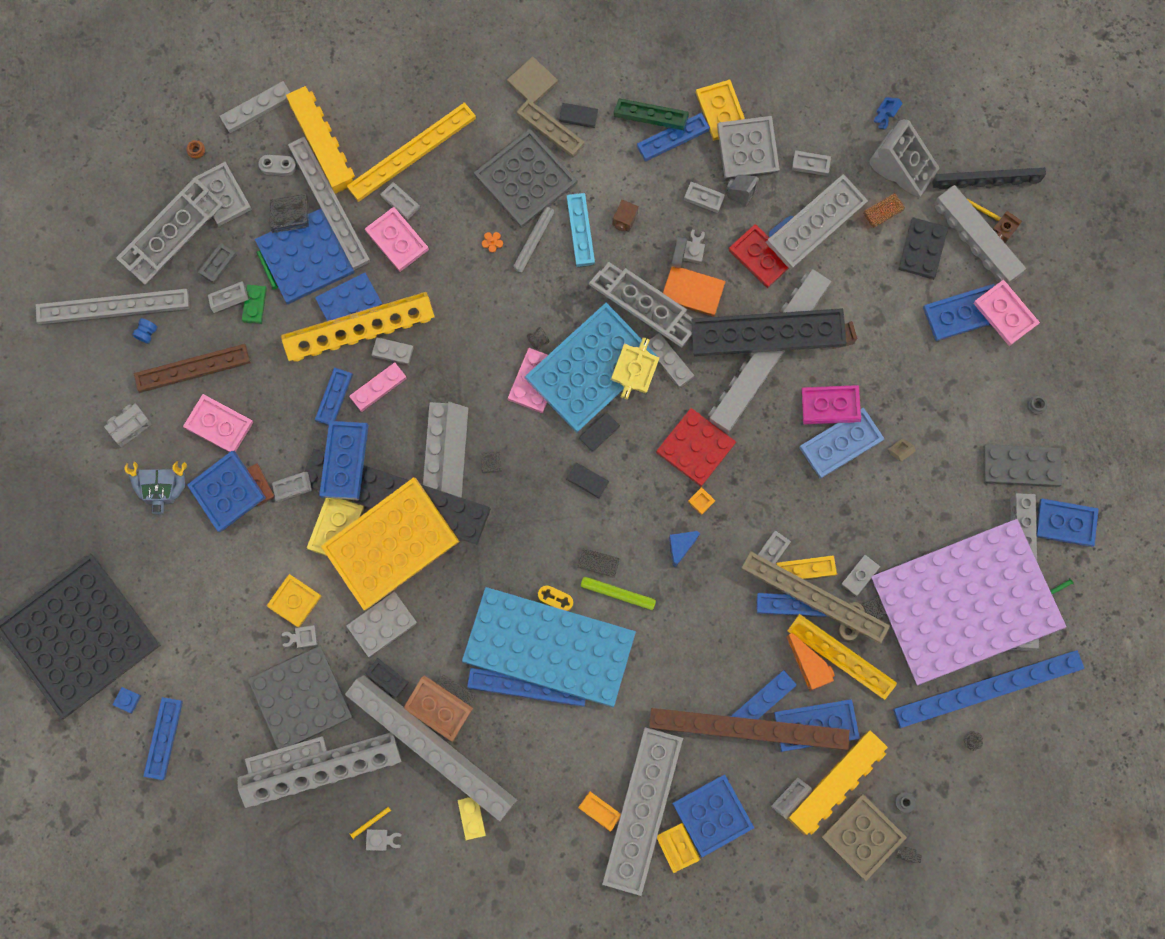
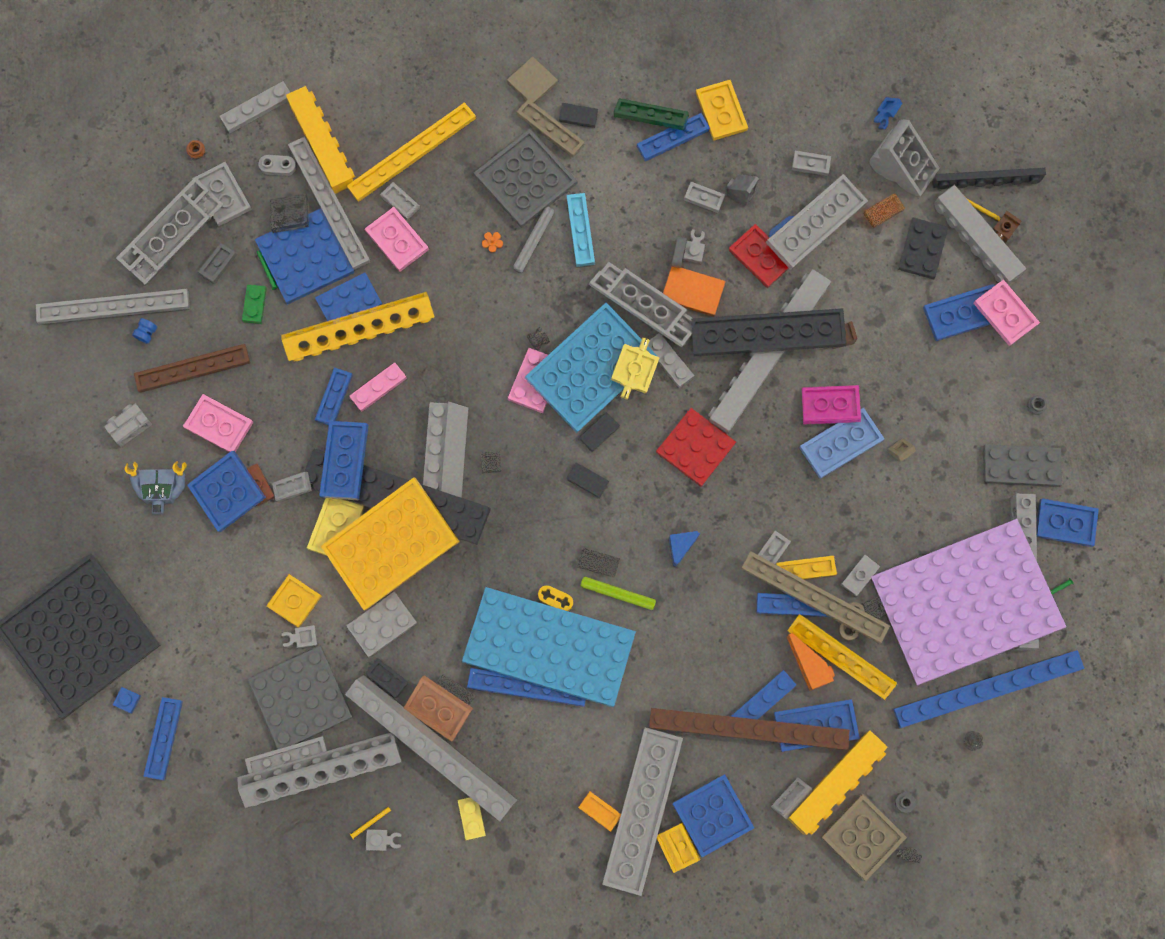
light grey plate [208,281,249,313] -> none
light grey plate [372,338,414,365] -> none
reddish brown brick [612,200,639,232] -> none
light orange plate [688,487,715,515] -> none
light grey plate [717,116,780,179] -> none

